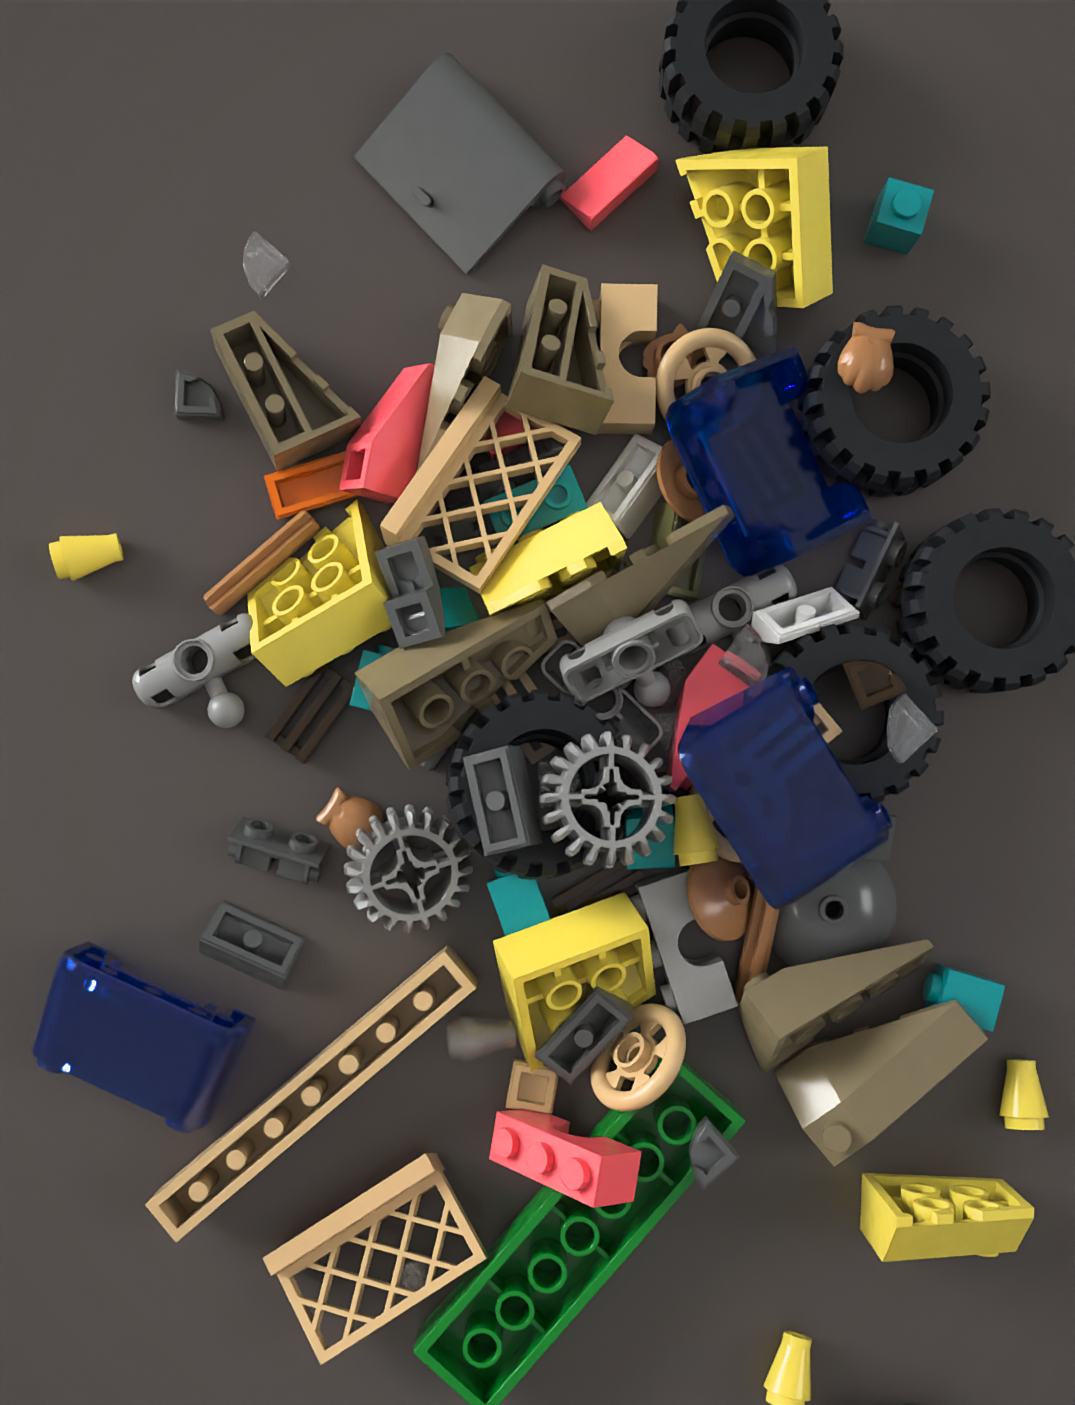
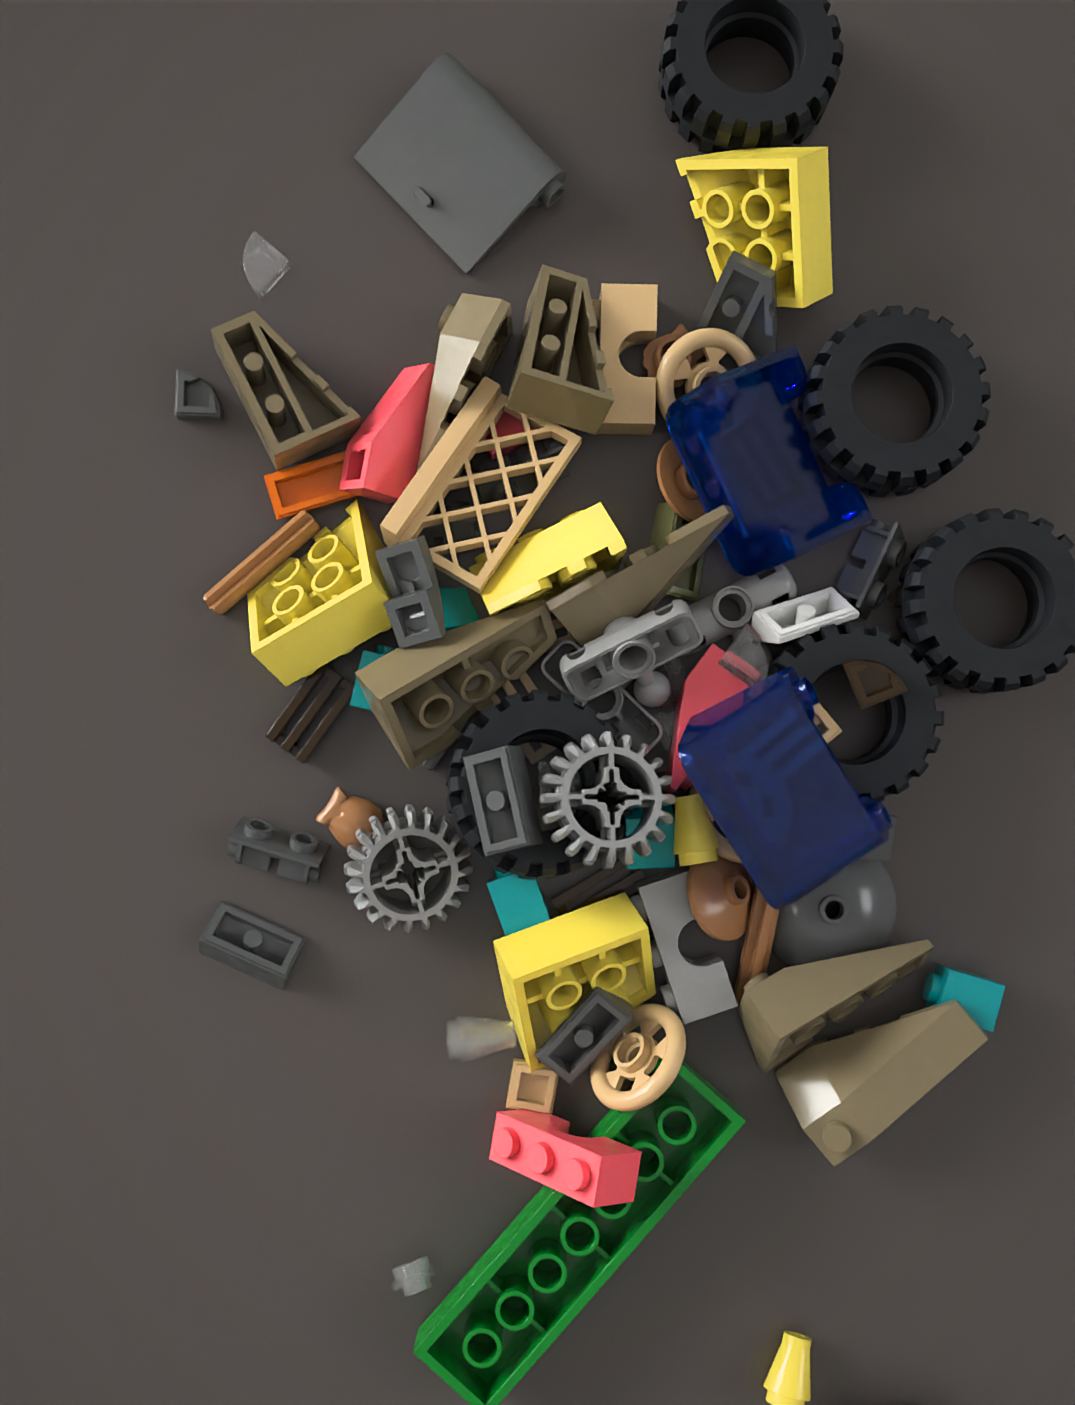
clear blue windscreen [31,942,256,1133] -> none
light yellow cone [49,533,124,581] -> none
light grey piece [132,613,256,728] -> none
tan brick [145,944,478,1243] -> none
tan fence [263,1153,489,1365] -> none
teal hinge [483,465,588,538] -> none
coral slope [560,135,659,231] -> none
white slope [586,433,662,539] -> none
dark grey tile [689,1116,740,1190] -> none
medium nougat animal [838,322,896,394] -> none
light yellow wedge [860,1173,1034,1262] -> none
teal brick [864,177,934,255] -> none
clear tile [887,693,938,763] -> none
light yellow cone [999,1059,1049,1130] -> none

